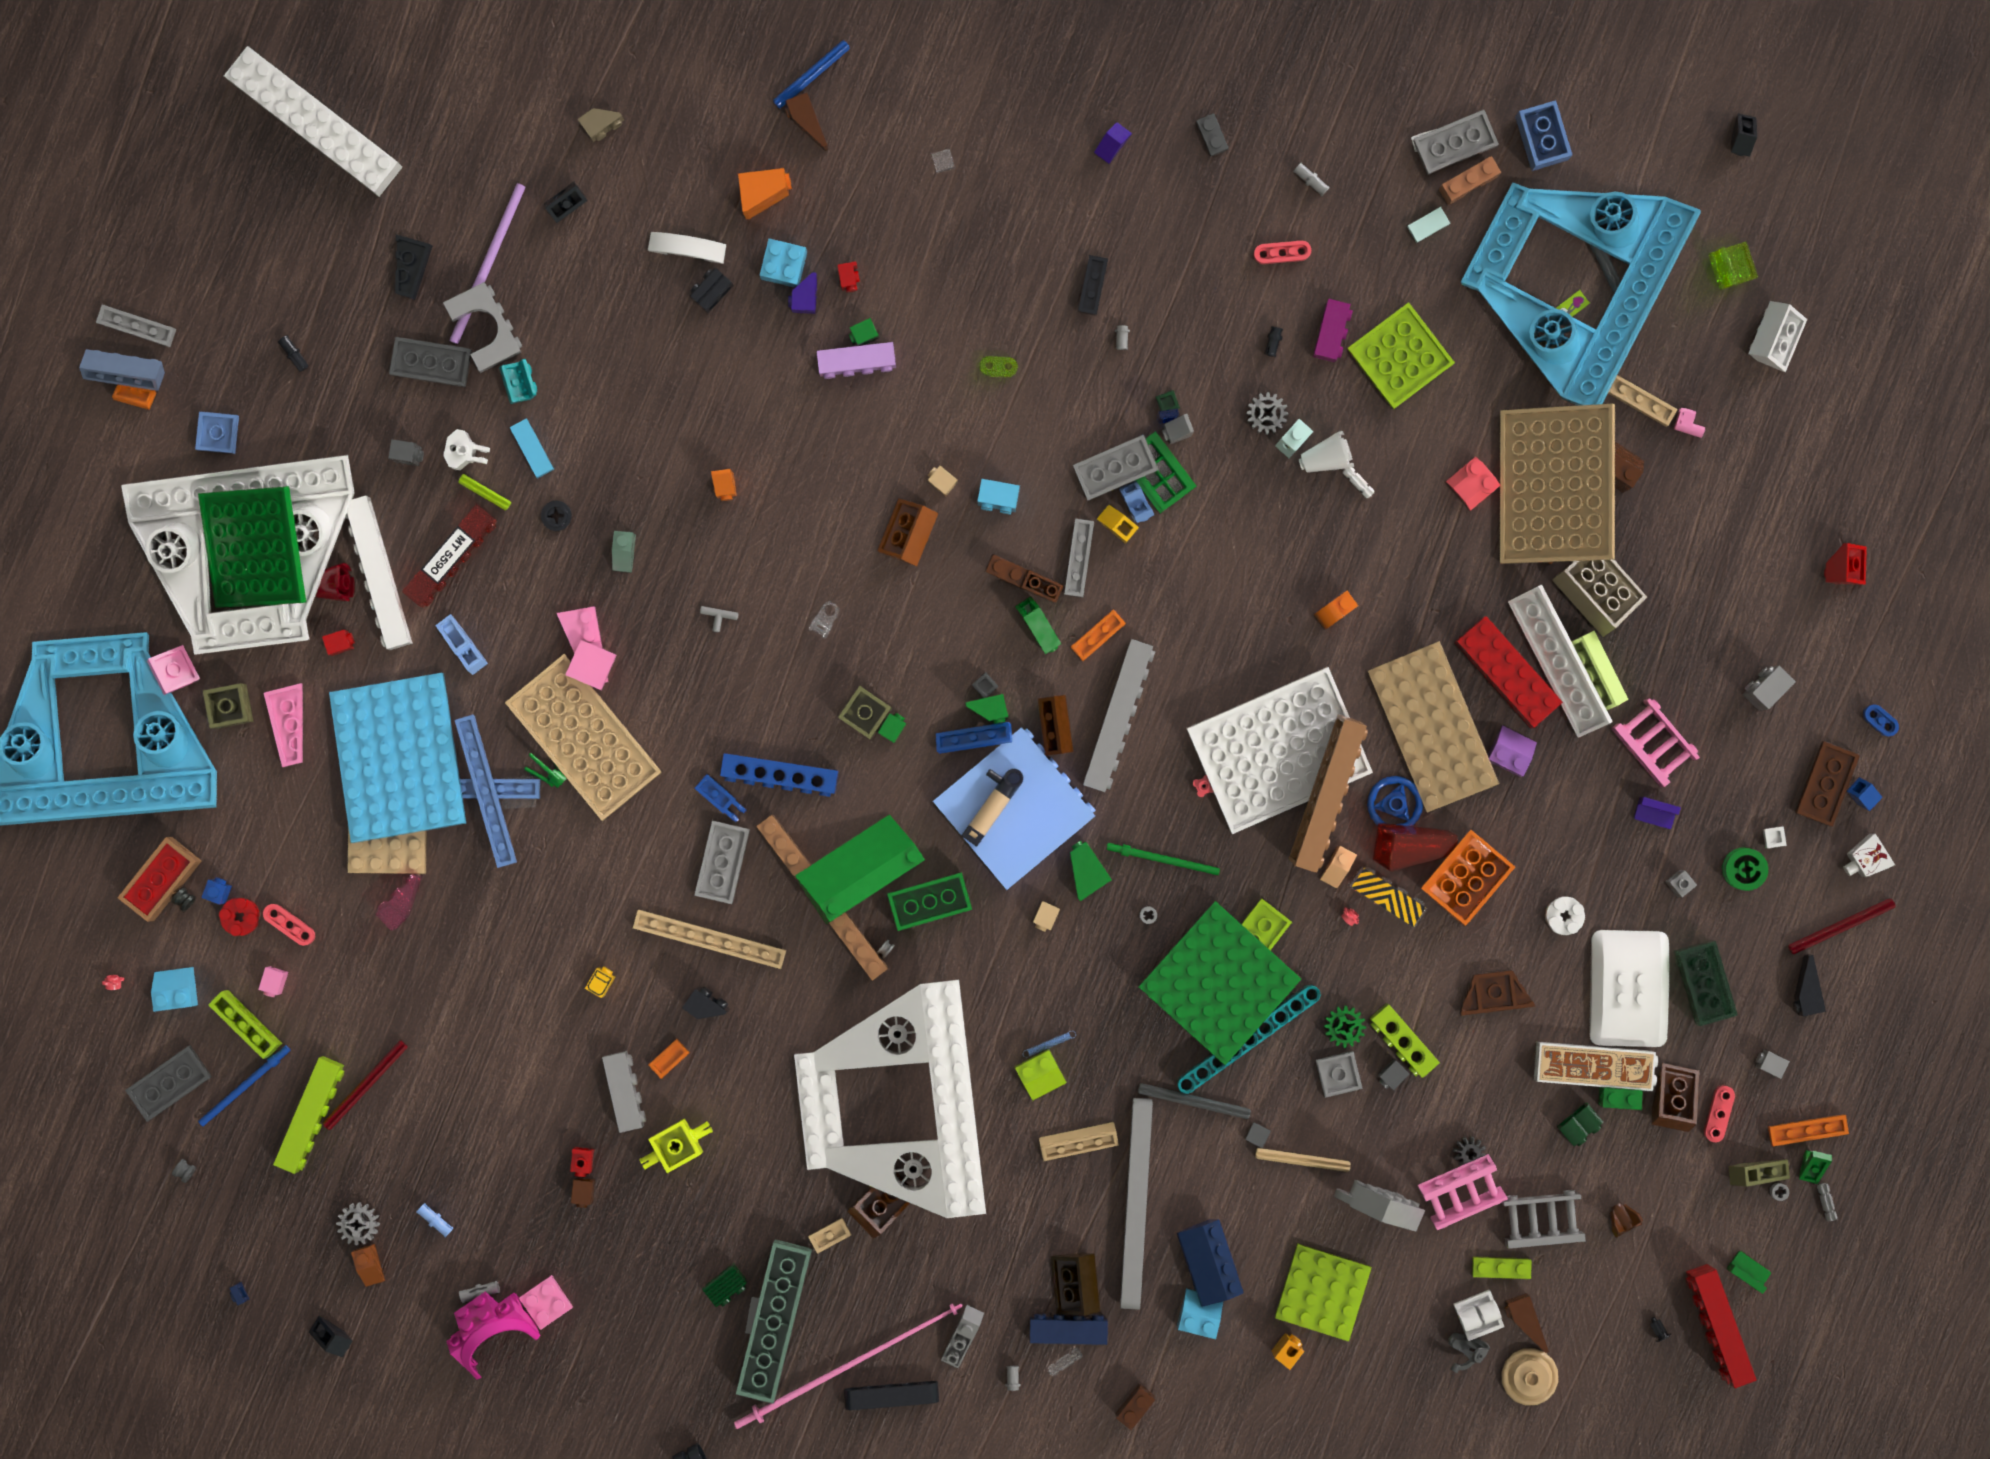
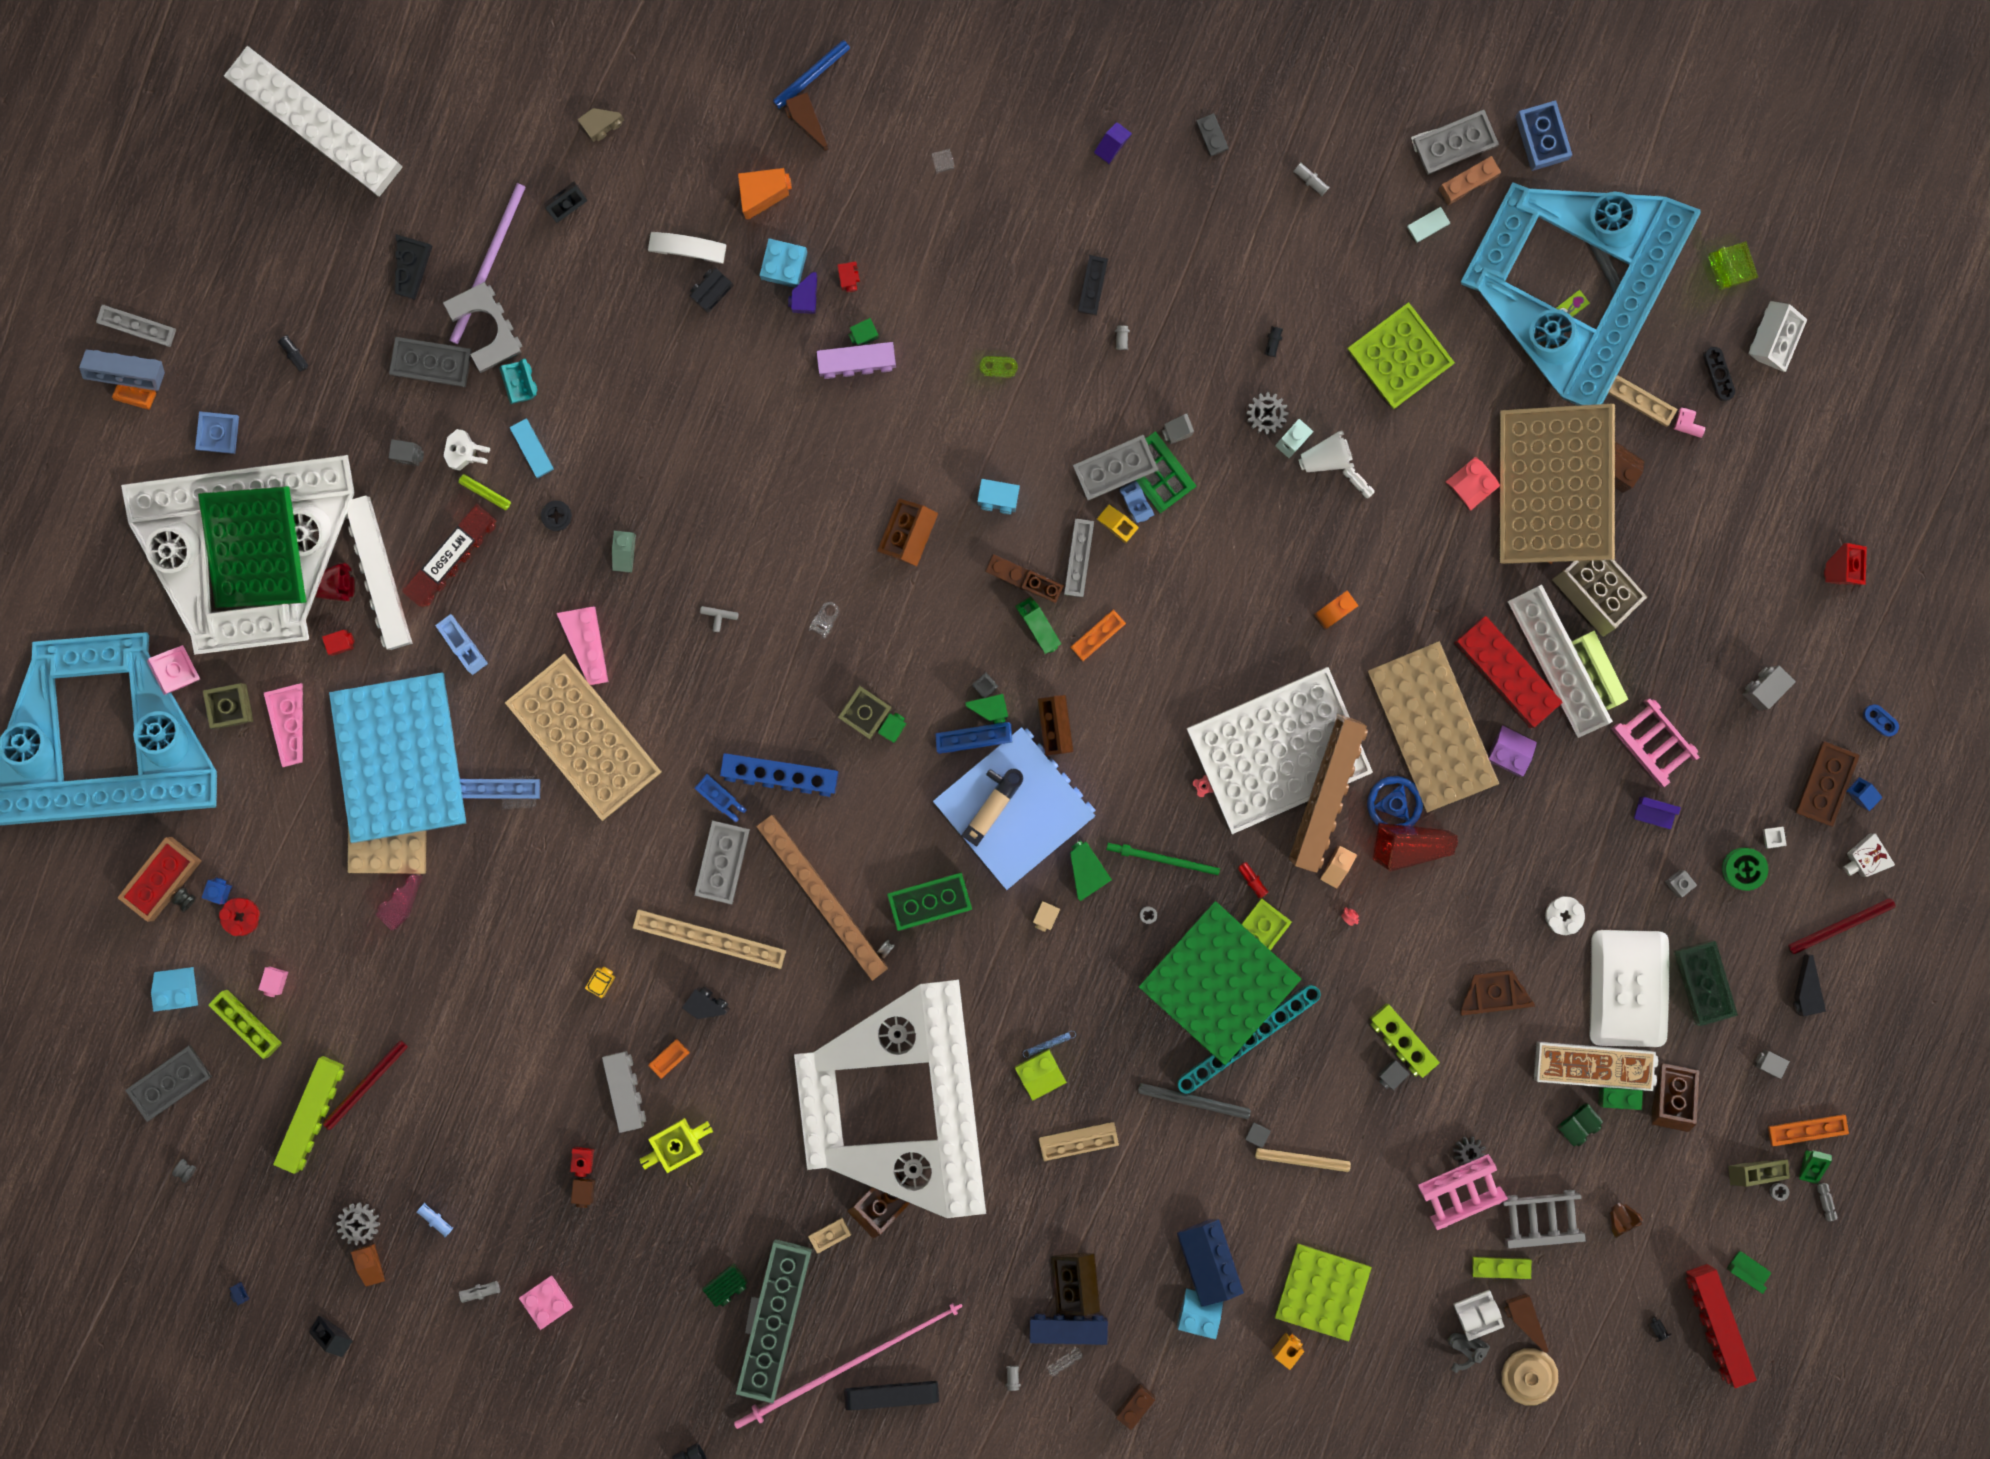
coral plate [102,975,124,990] -> none
blue bar [198,1045,291,1126] -> none
coral plate [263,904,315,946] -> none
dark pink piece [446,1291,540,1380] -> none
medium blue plate [455,715,517,868] -> none
green plant [524,753,567,789] -> none
bright pink tile [566,640,617,690] -> none
orange slope [711,469,737,501] -> none
green slope [794,815,925,925] -> none
tan brick [928,466,958,497] -> none
light grey slope [941,1305,984,1368] -> none
light grey brick [1083,639,1155,792] -> none
light grey beam [1120,1098,1153,1310] -> none
dark green tile [1155,390,1180,415] -> none
clear blue tile [1157,408,1179,424] -> none
coral plate [1254,241,1311,264] -> none
magenta brick [1313,299,1353,363] -> none
light grey tile [1316,1051,1363,1098] -> none
green gear [1324,1005,1366,1048] -> none
light grey brick [1334,1180,1425,1231] -> none
brick [1348,865,1427,928] -> none
orange slope [1421,830,1515,926] -> none
coral plate [1704,1085,1735,1143] -> none
black slope [1731,113,1757,157] -> none
none -> red axle [1238,862,1269,899]
none -> black beam [1704,347,1735,401]

